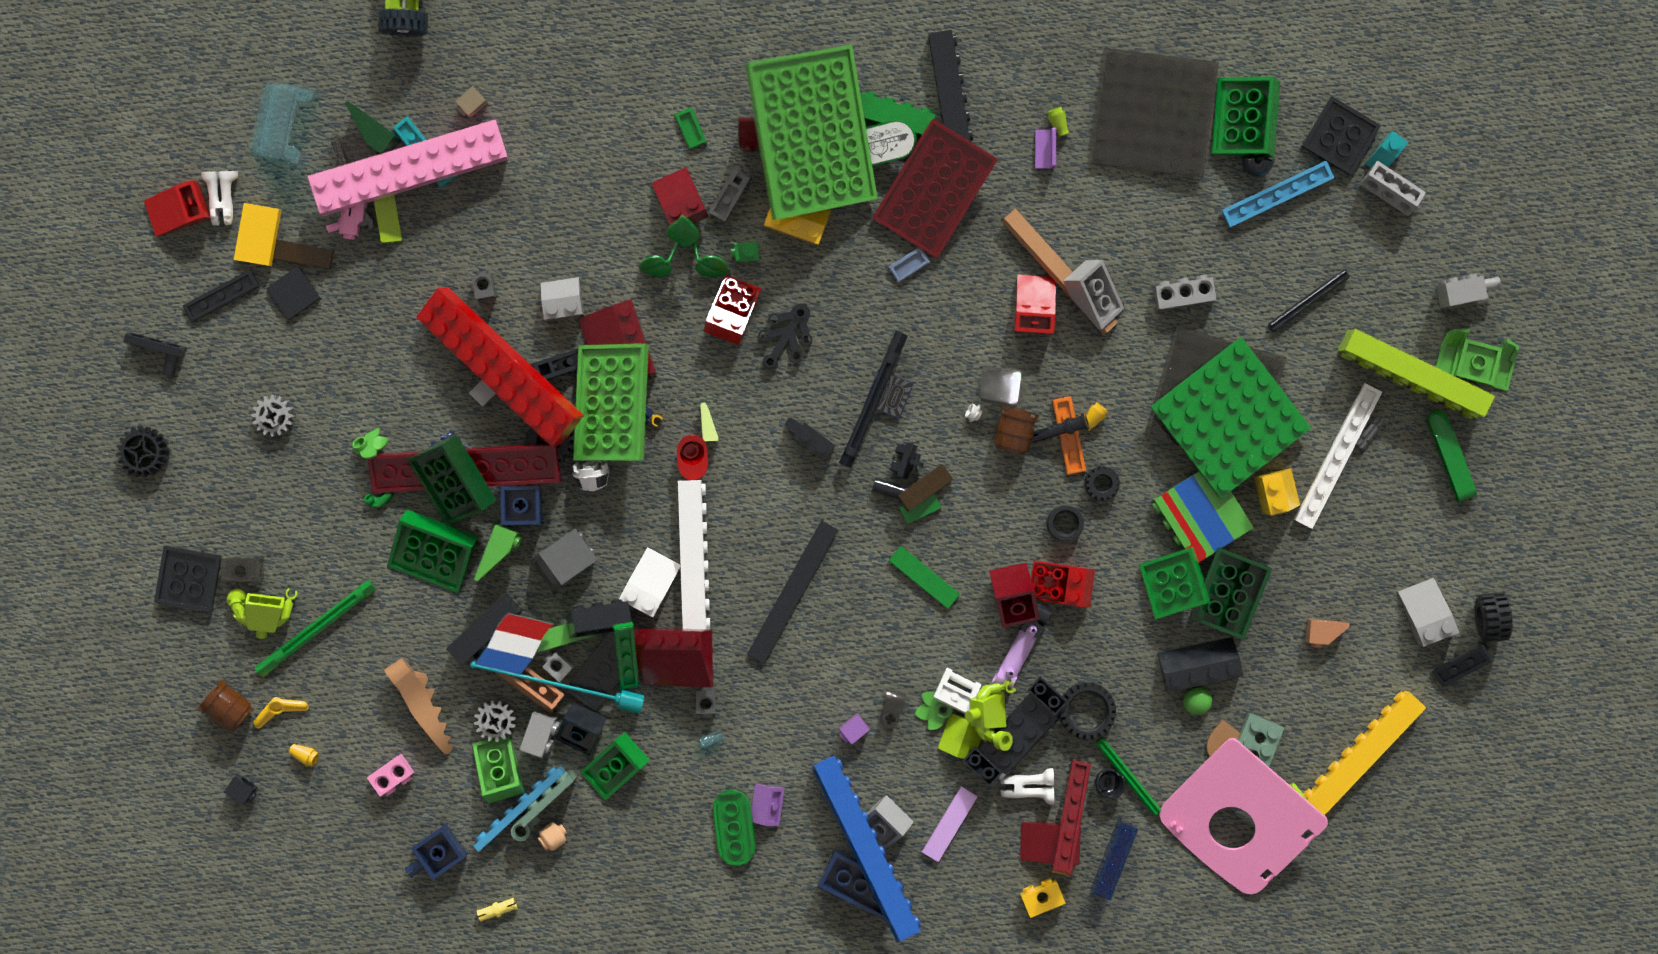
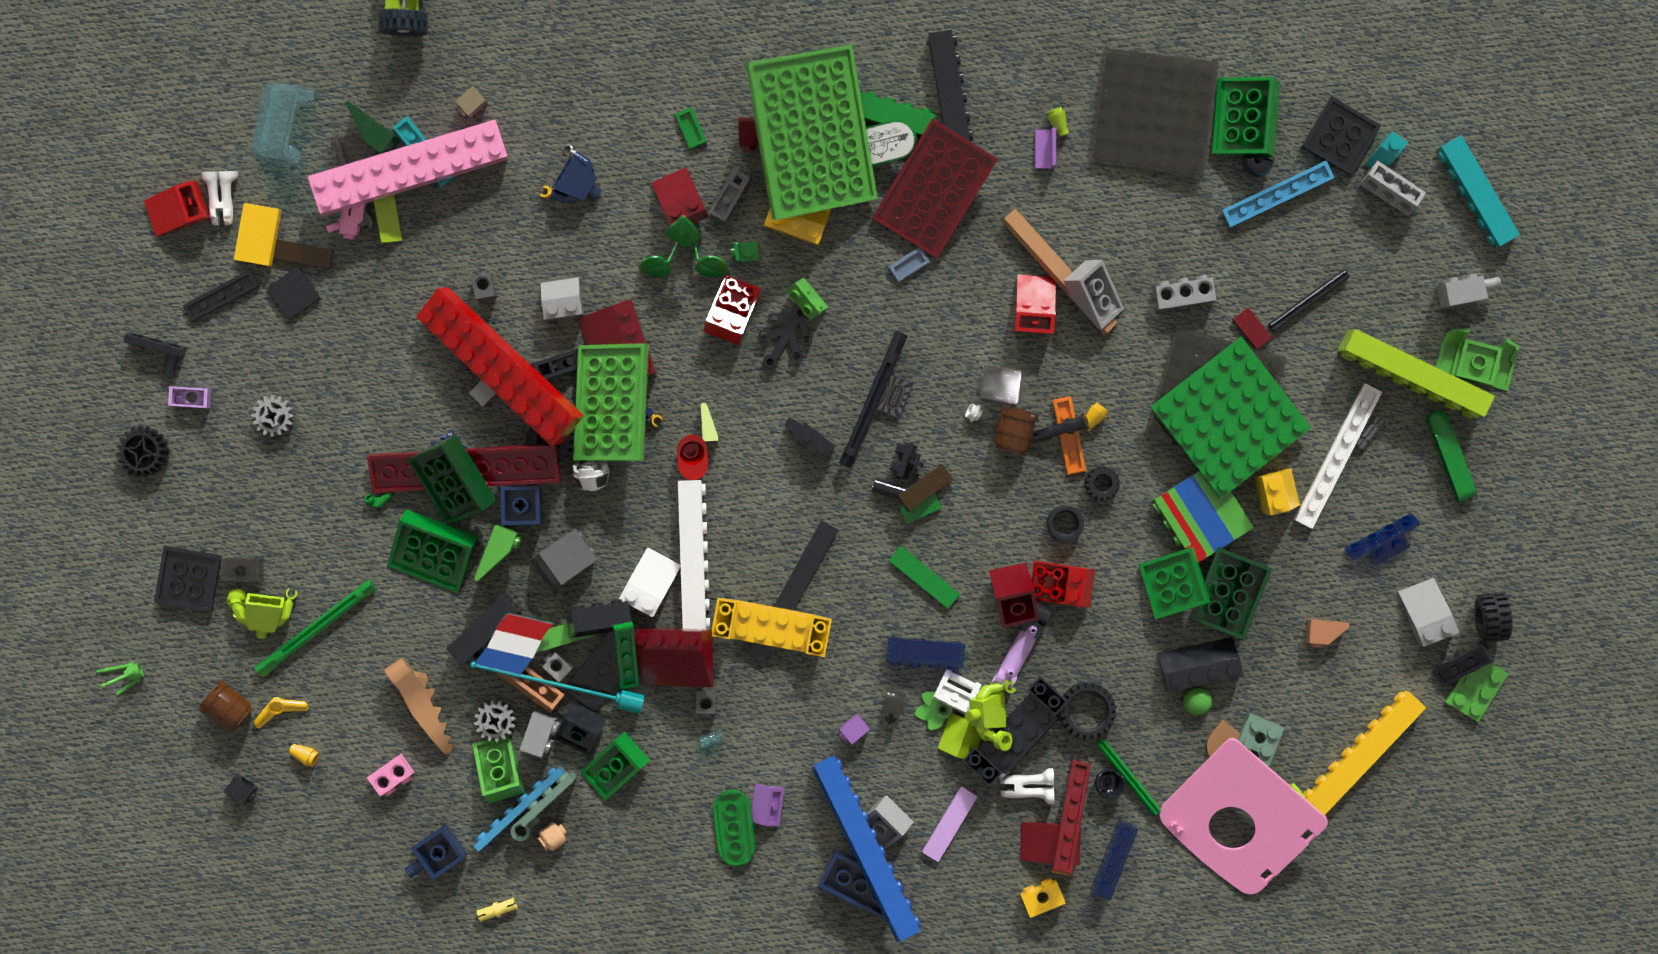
bright green plate [352,428,389,459] -> none
none -> bright green plant [96,662,144,696]
none -> lavender piece [168,386,211,408]
none -> dark blue torso [540,144,601,203]
none -> yellow slope [712,598,832,657]
none -> bright green bracket [786,277,828,321]
none -> clear blue brick [886,637,965,670]
none -> dark red tile [1233,308,1272,350]
none -> clear blue bracket [1345,513,1420,566]
none -> teal brick [1437,135,1520,248]
none -> bright green plate [1444,663,1509,722]

